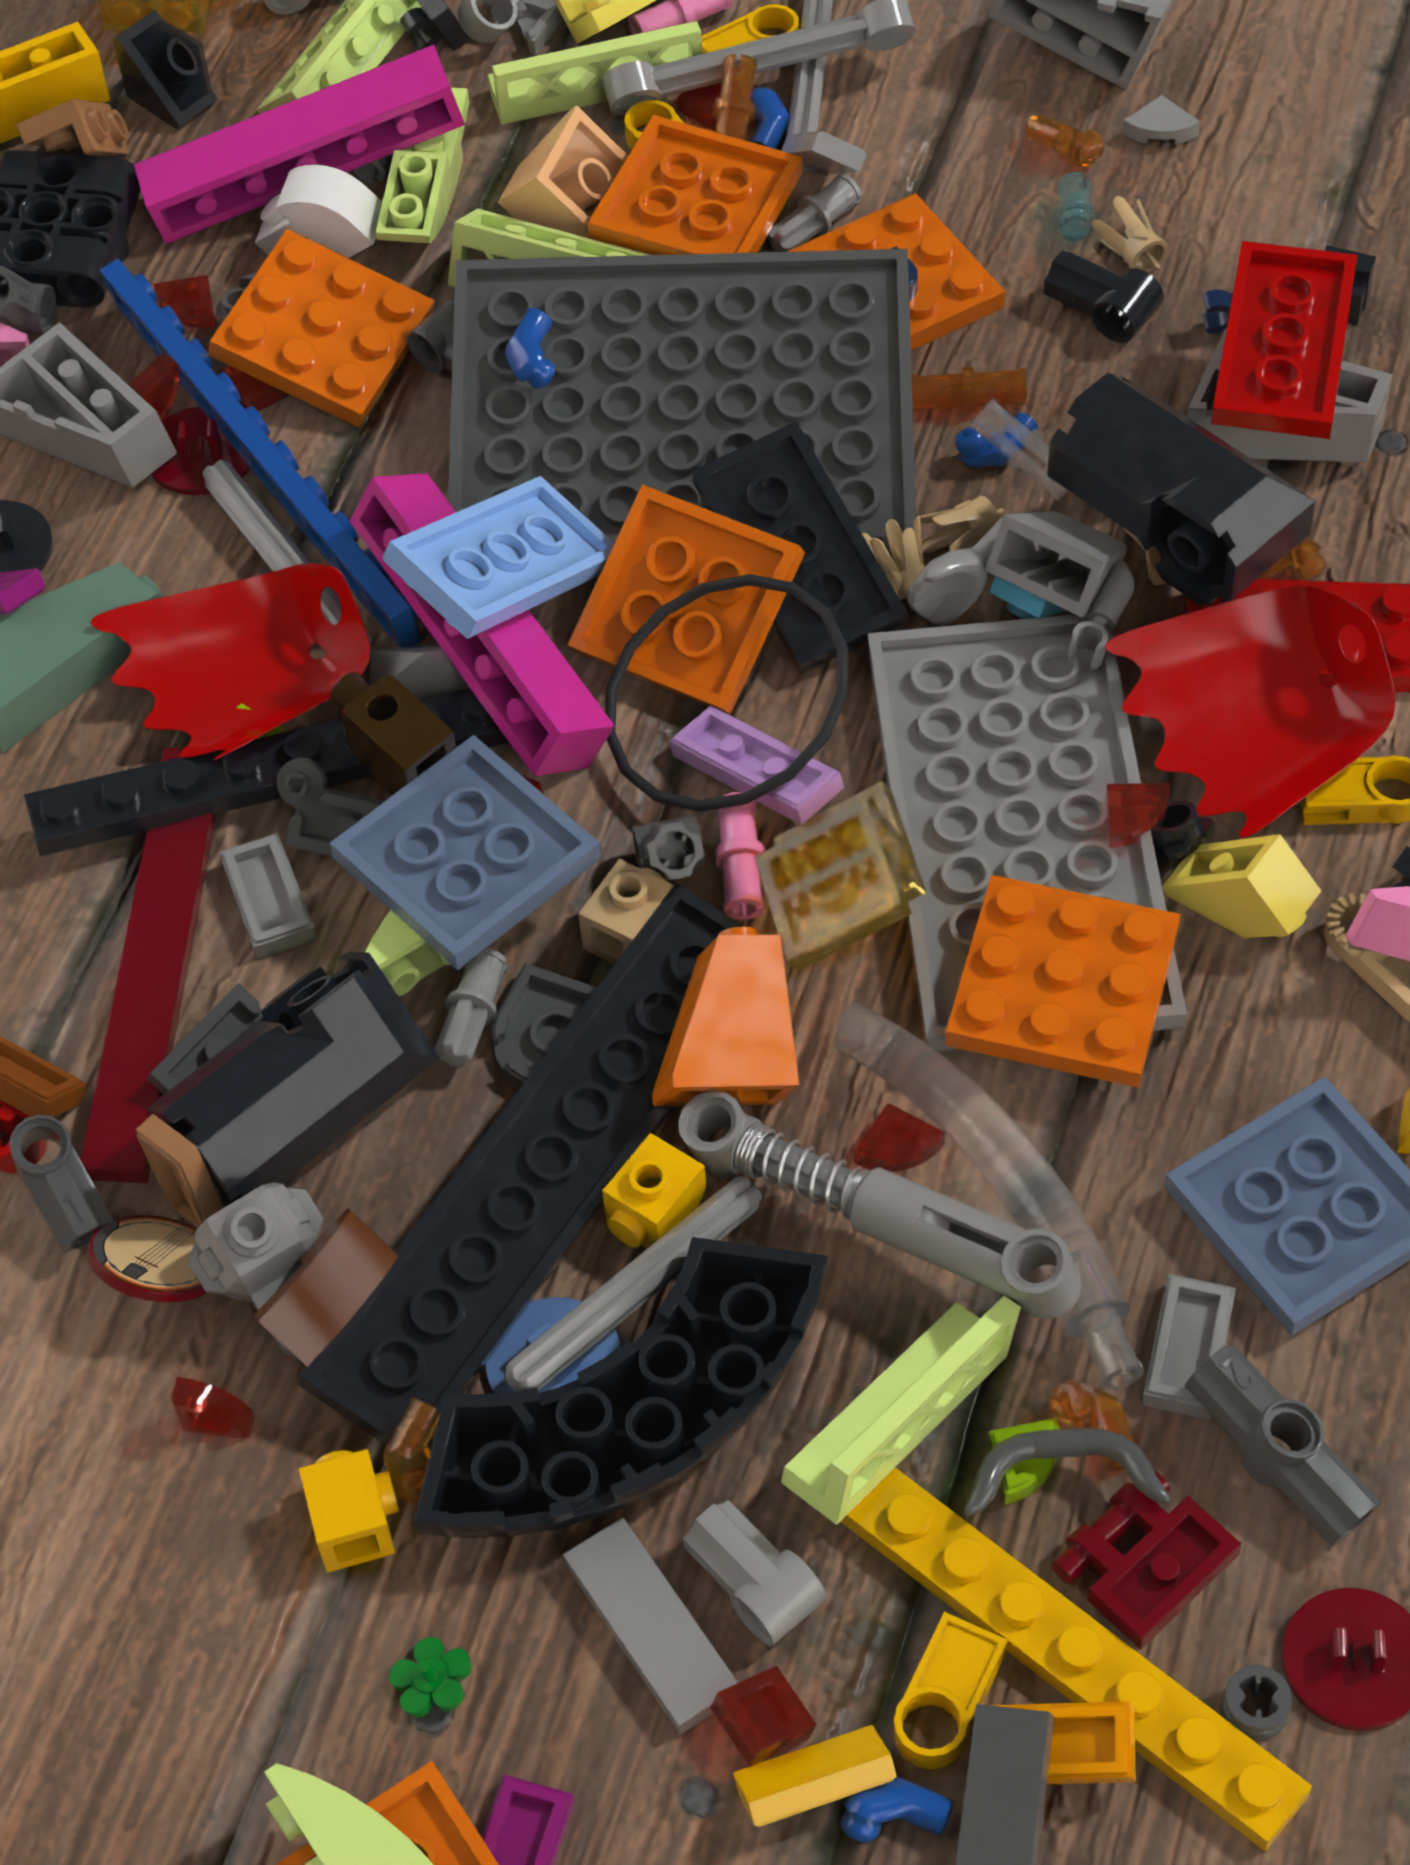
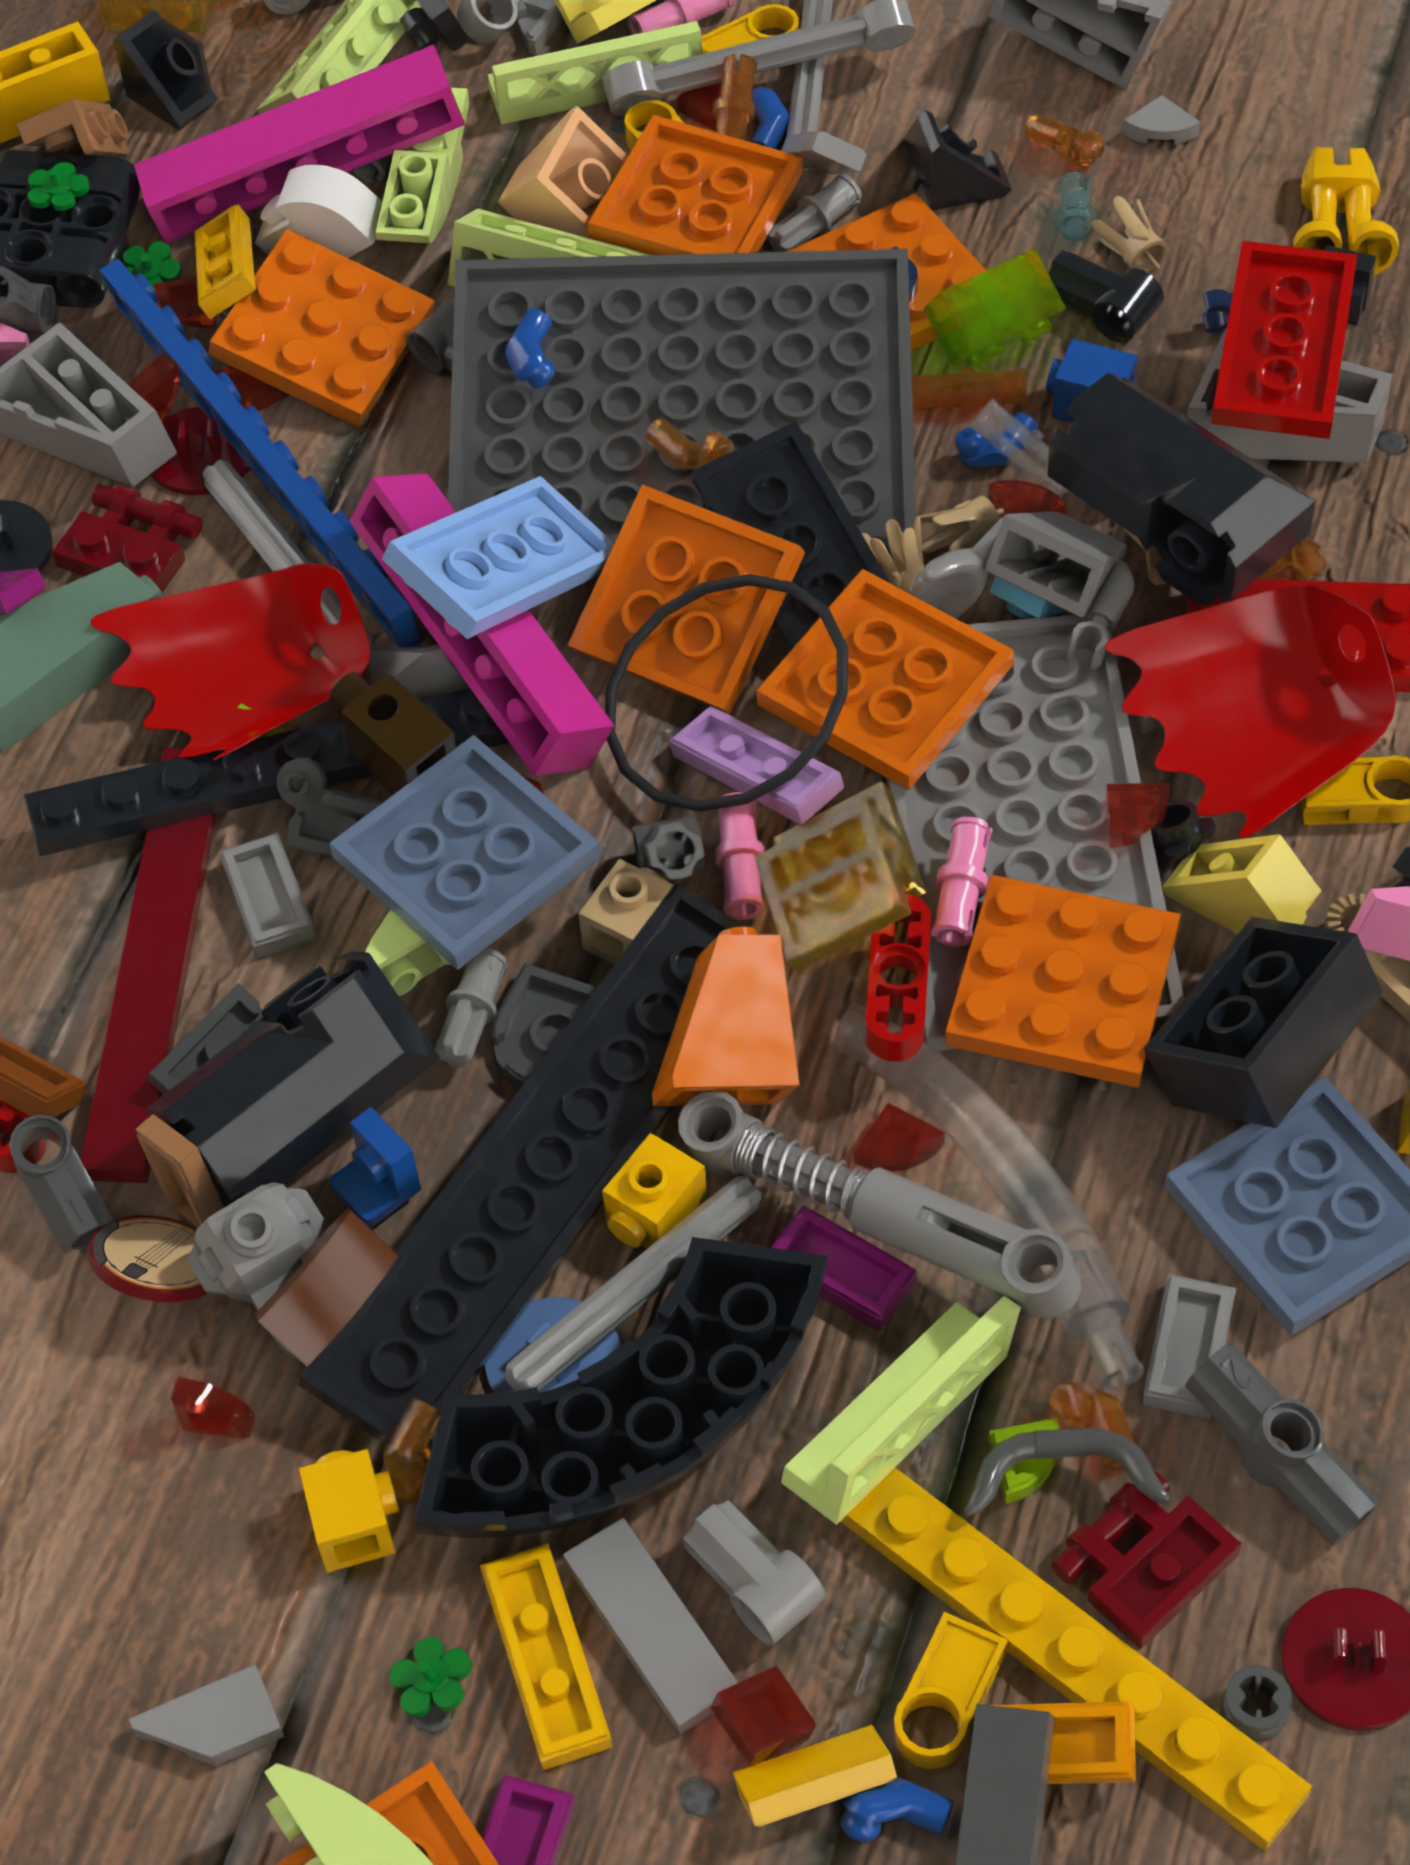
none -> green plant [27,162,90,211]
none -> dark red plate [52,484,203,593]
none -> green plant [123,241,182,296]
none -> light grey tile [129,1664,284,1767]
none -> yellow tile [194,204,256,319]
none -> blue bracket [329,1107,421,1227]
none -> yellow tile [480,1543,613,1771]
none -> clear orange arm [646,418,734,470]
none -> orange plate [756,569,1014,790]
none -> magenta tile [771,1205,917,1332]
none -> red beam [865,893,931,1061]
none -> black slope [903,110,1012,211]
none -> clear neon green brick [923,248,1066,368]
none -> bright pink pin [931,817,993,947]
none -> clear red tile [988,480,1066,518]
none -> blue brick [1046,339,1138,423]
none -> black brick [1144,917,1383,1128]
none -> yellow piece [1293,147,1399,276]

